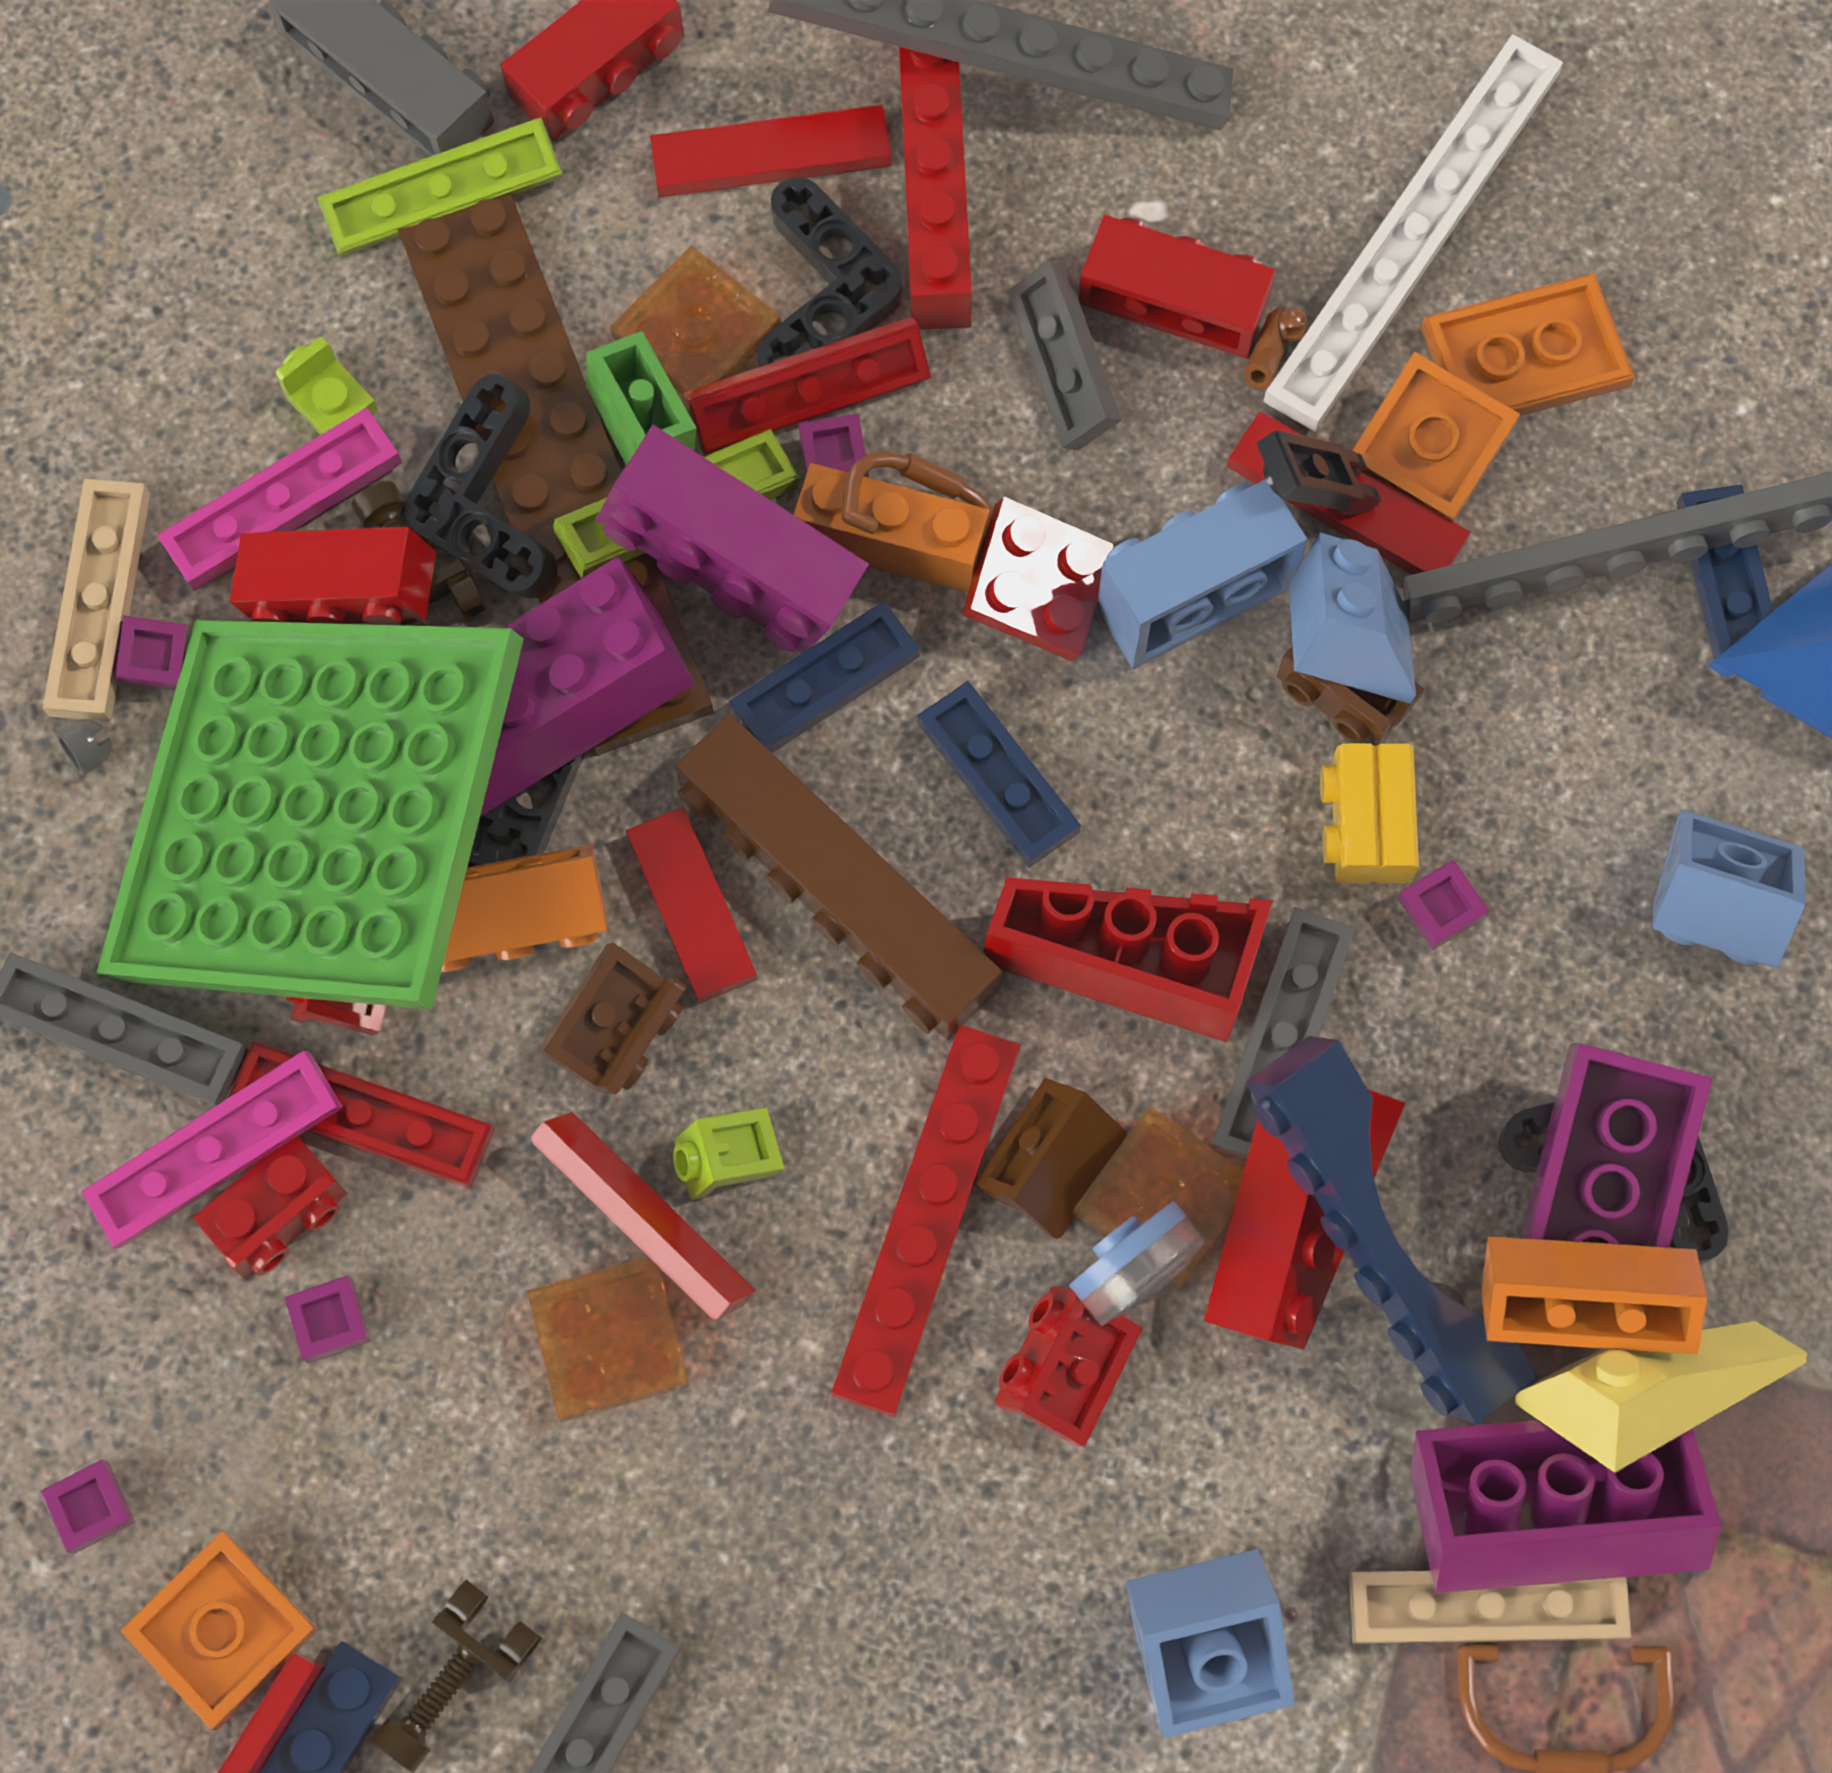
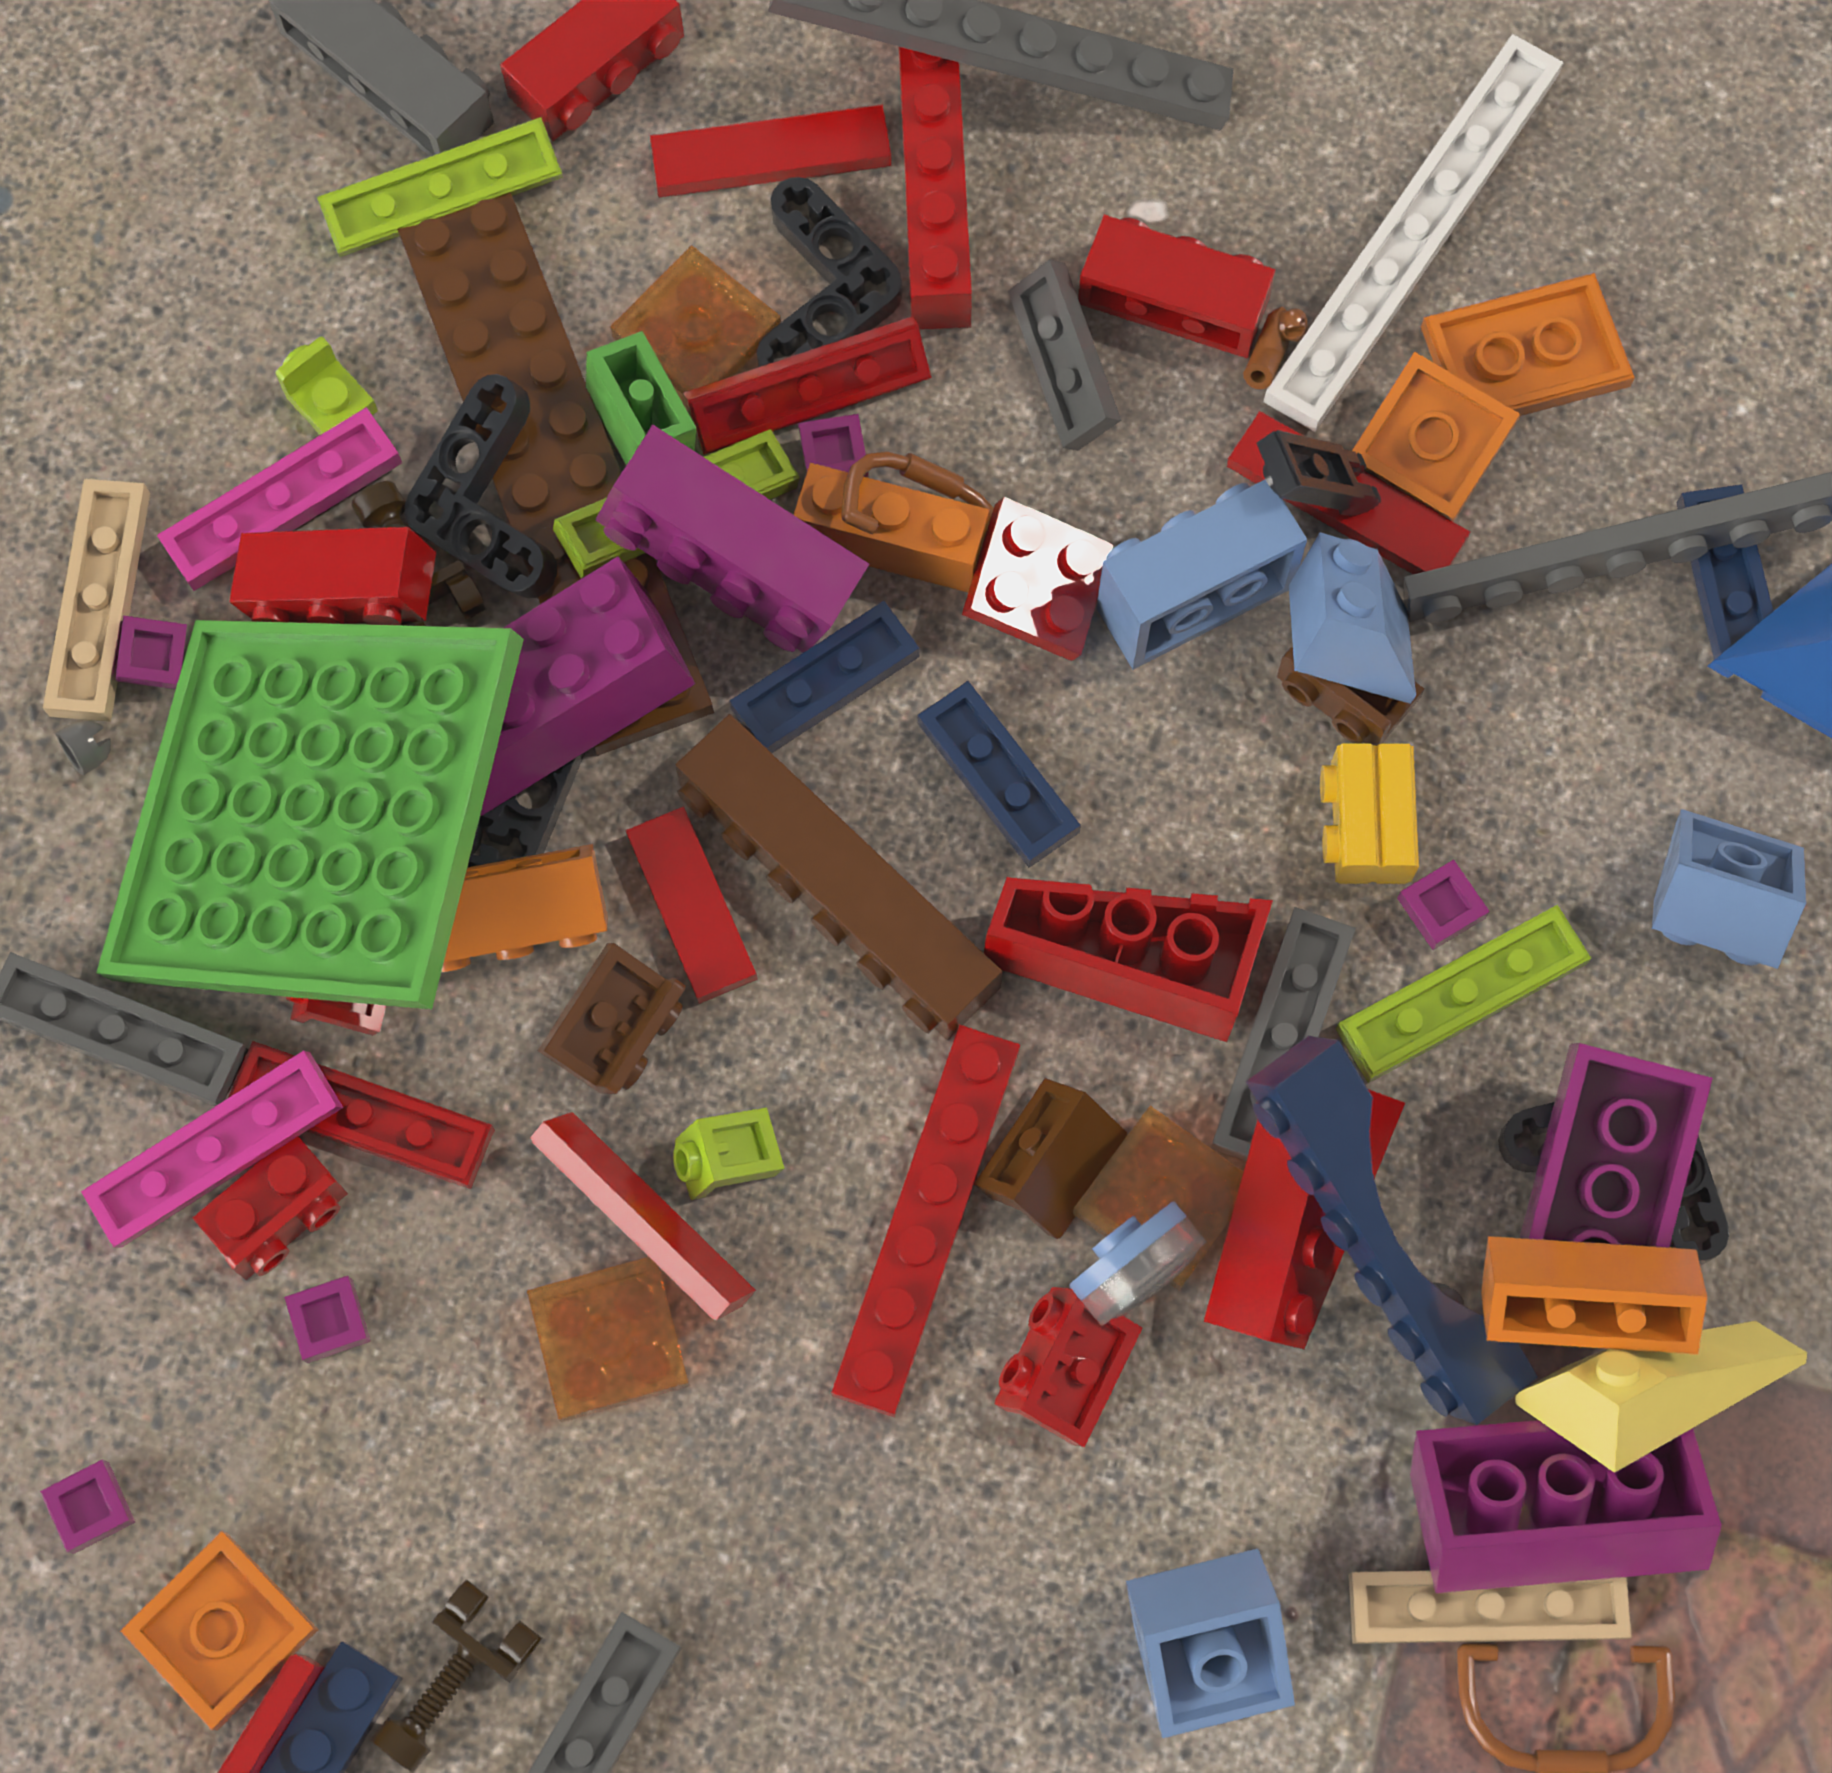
none -> lime tile [1335,904,1592,1084]

